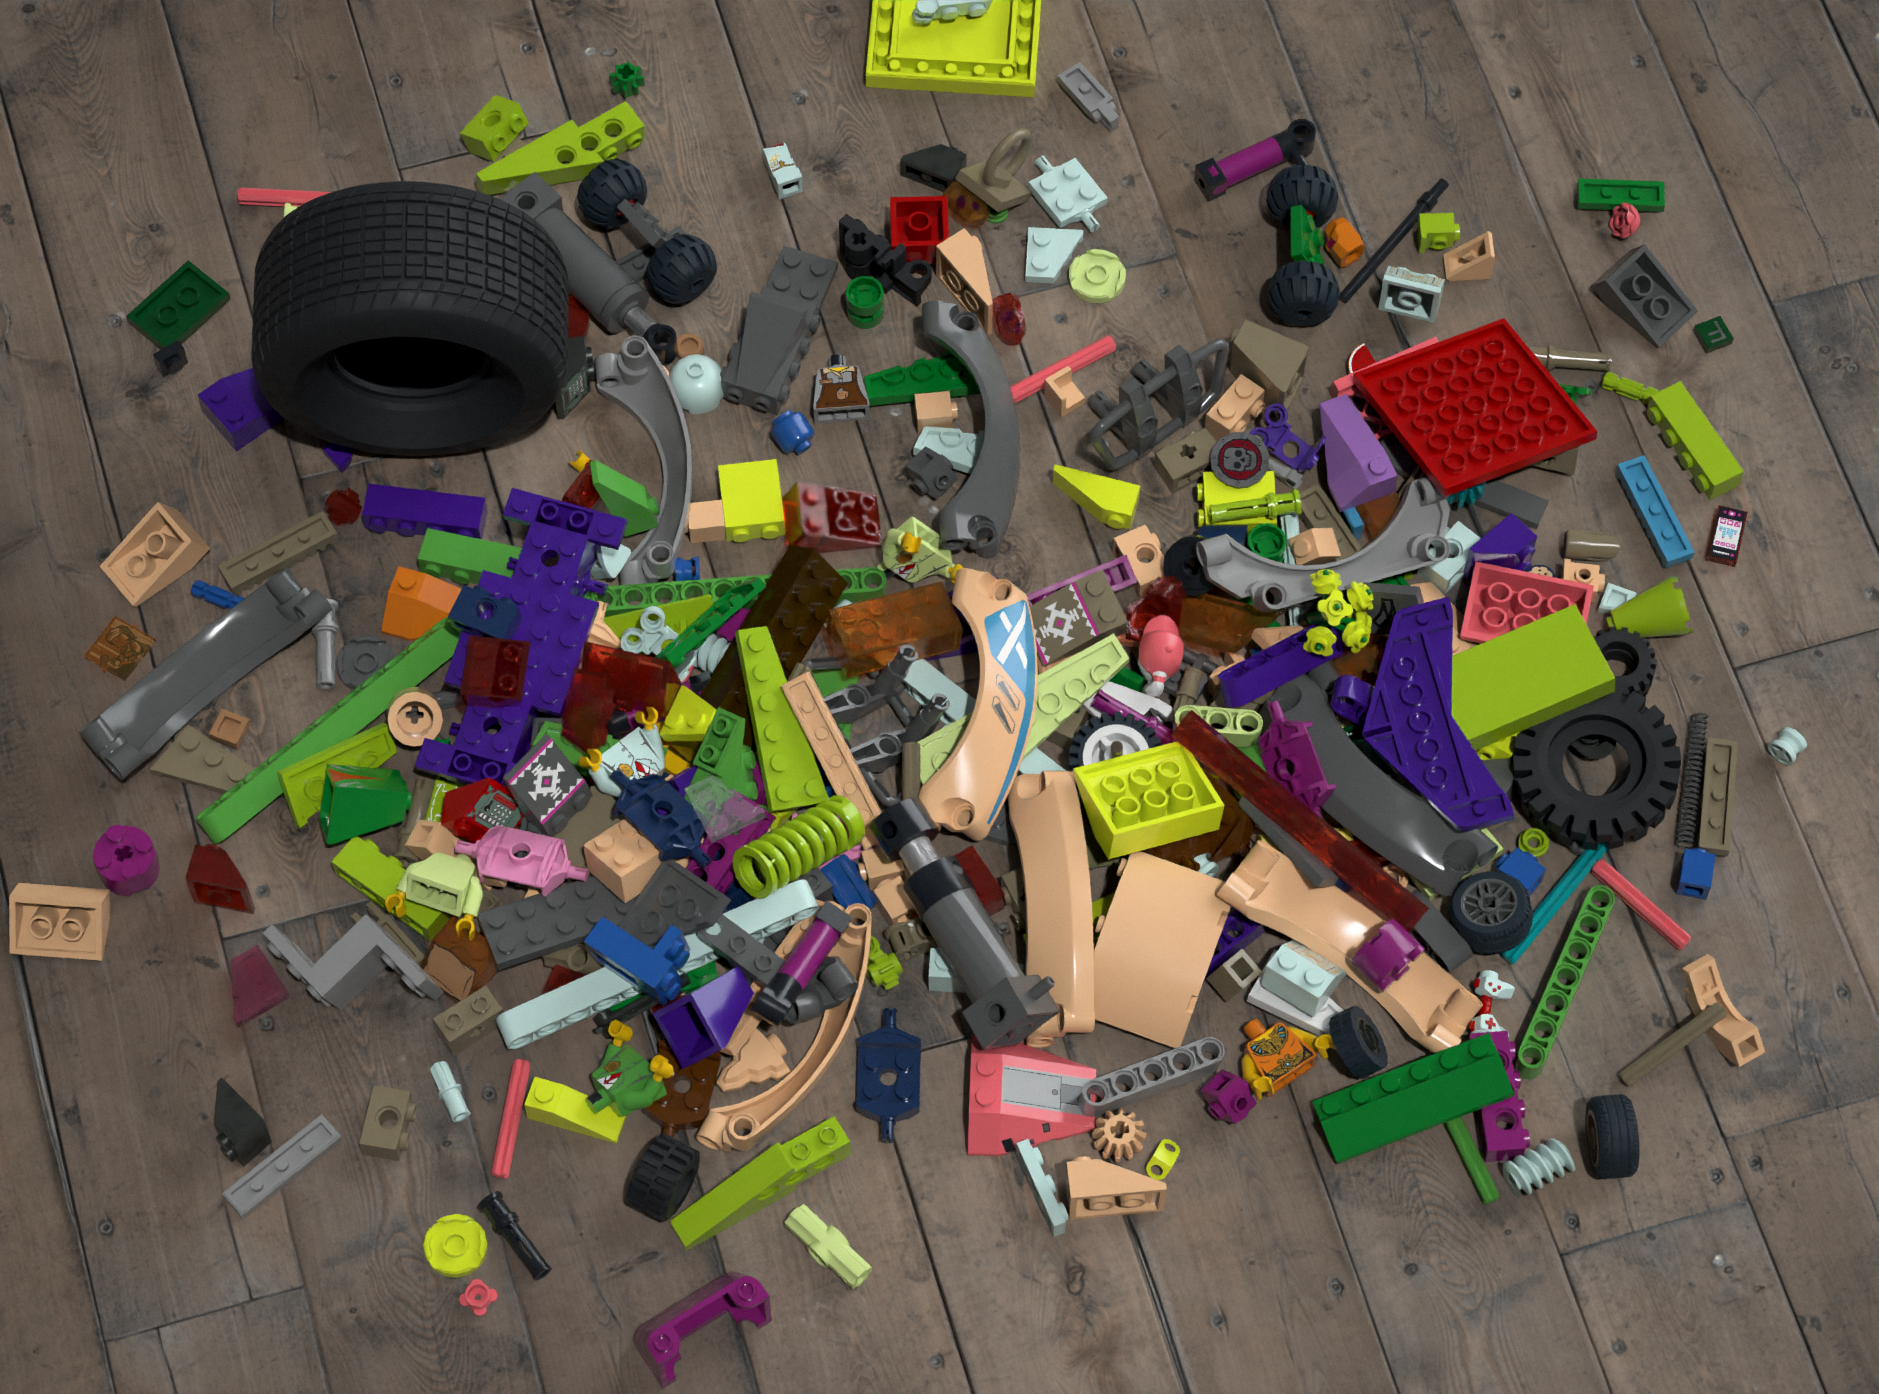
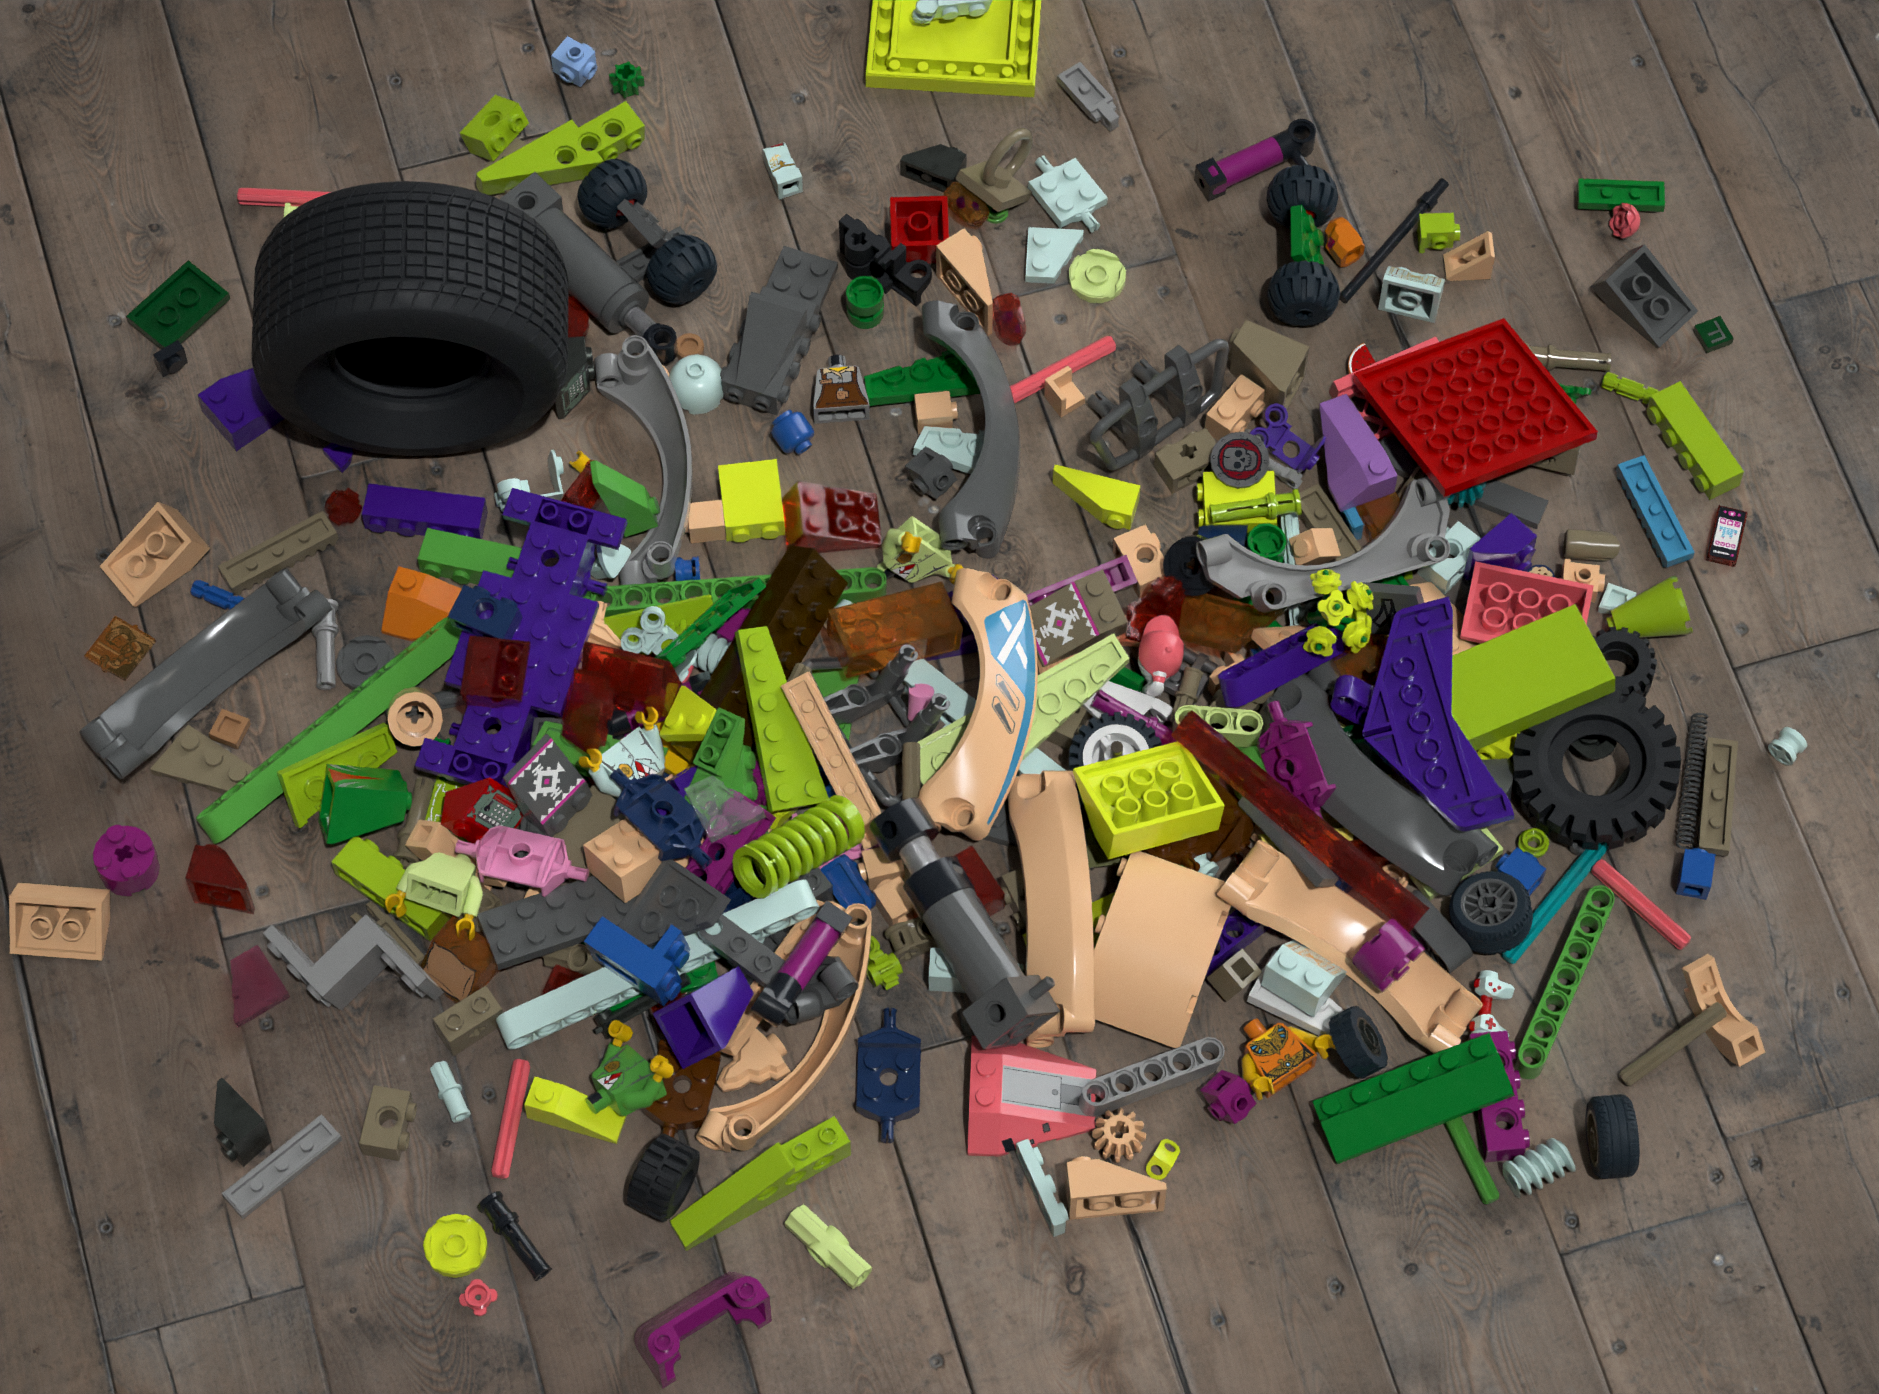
none -> light aqua piece [494,449,564,512]
none -> light blue brick [551,36,597,87]
none -> bright pink piece [907,683,934,722]

